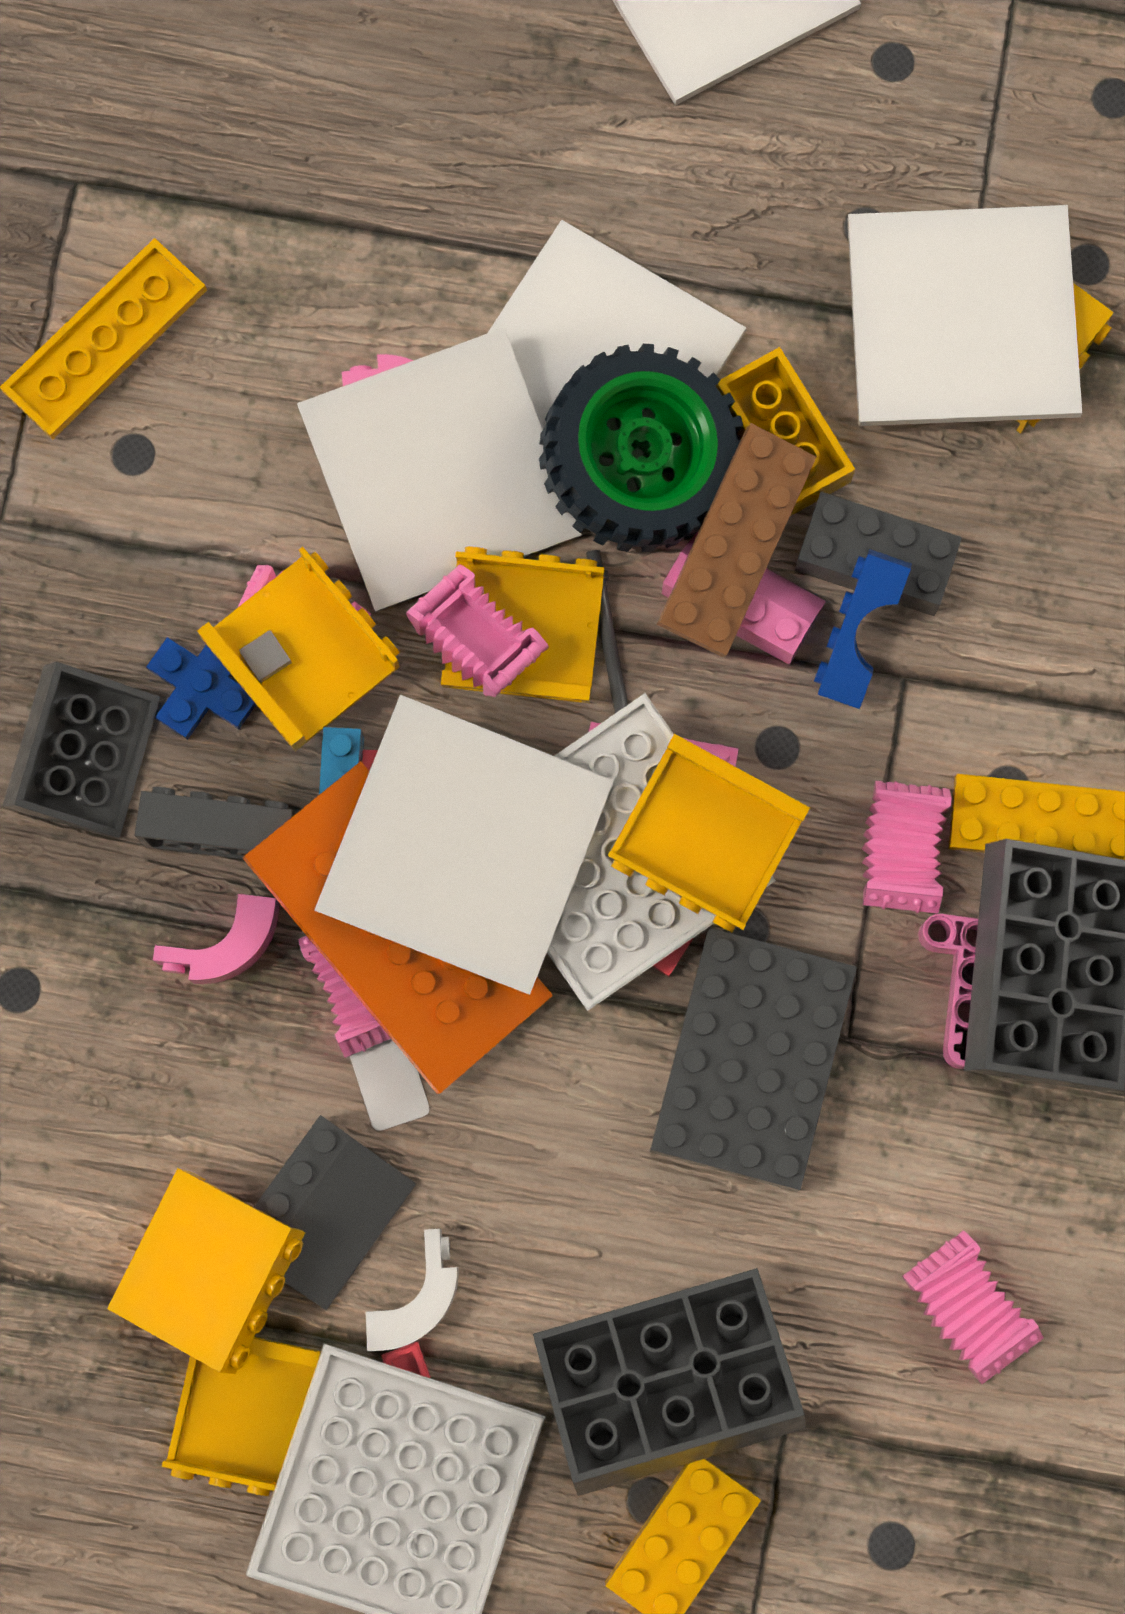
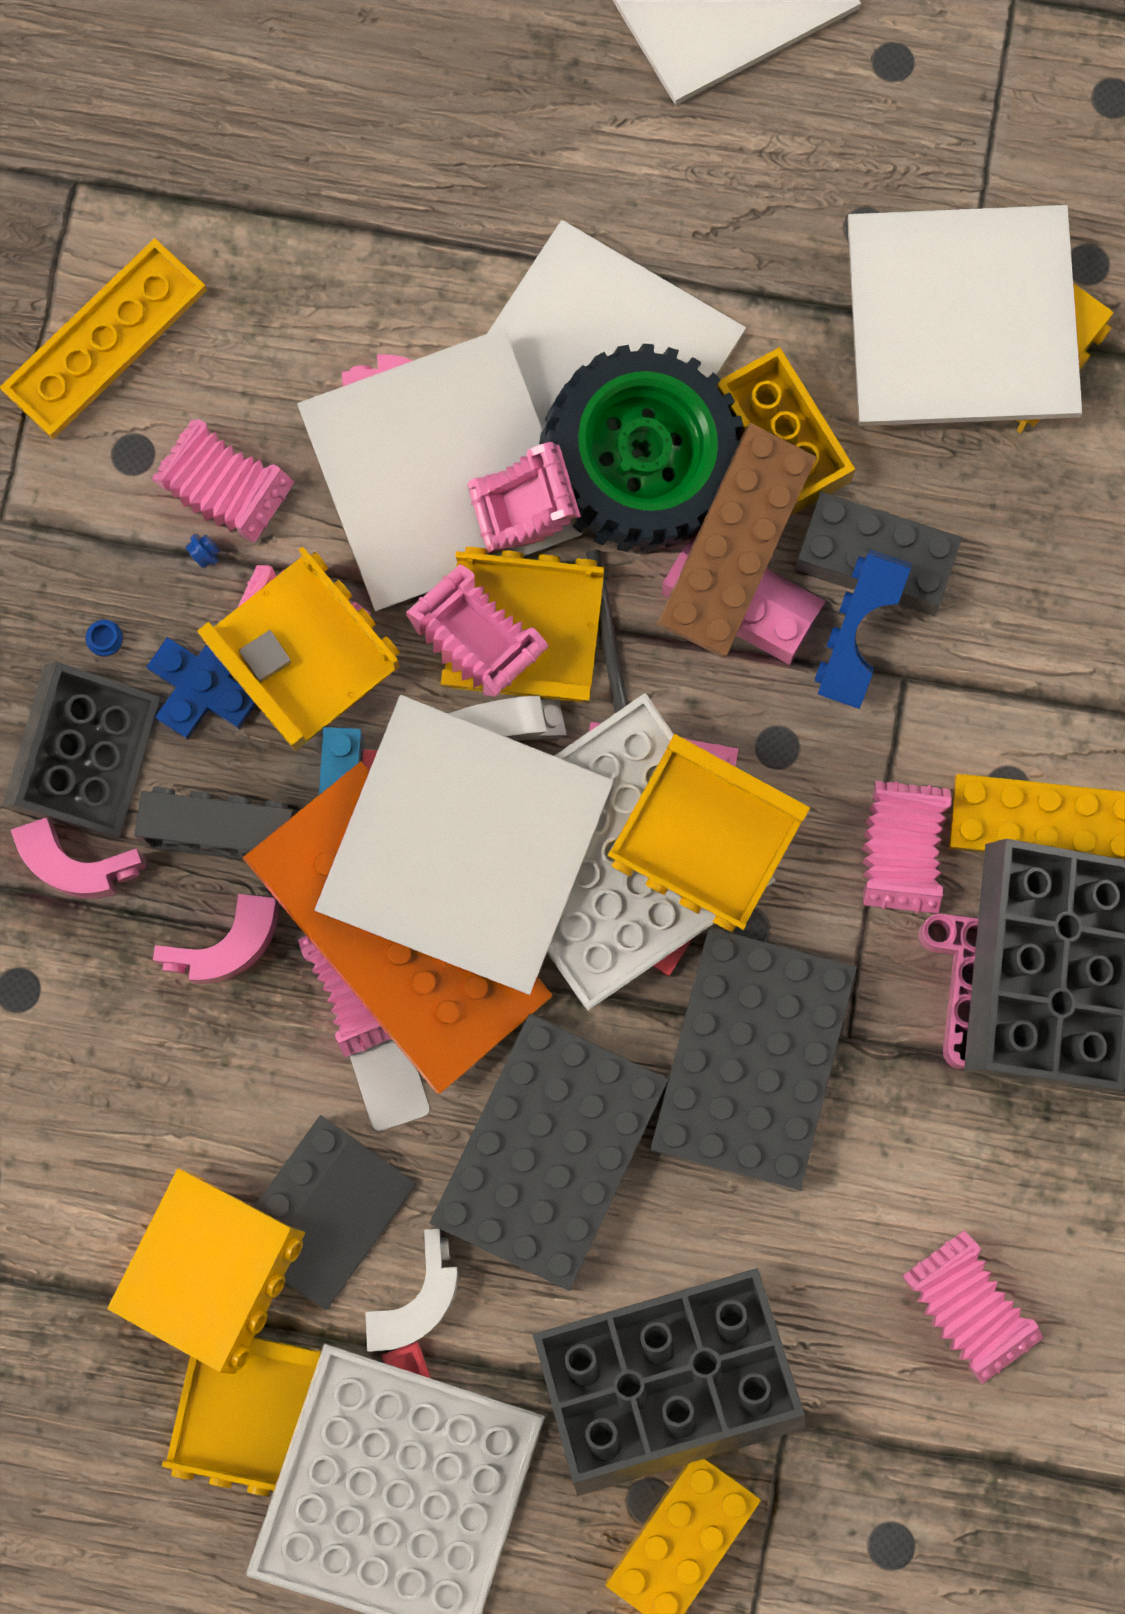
none -> bright pink arch [11,817,147,899]
none -> blue plate [85,620,123,657]
none -> bright pink piece [152,419,295,543]
none -> blue plate [186,533,220,568]
none -> dark grey brick [429,1013,668,1291]
none -> white arch [448,696,567,741]
none -> bright pink piece [467,442,581,555]

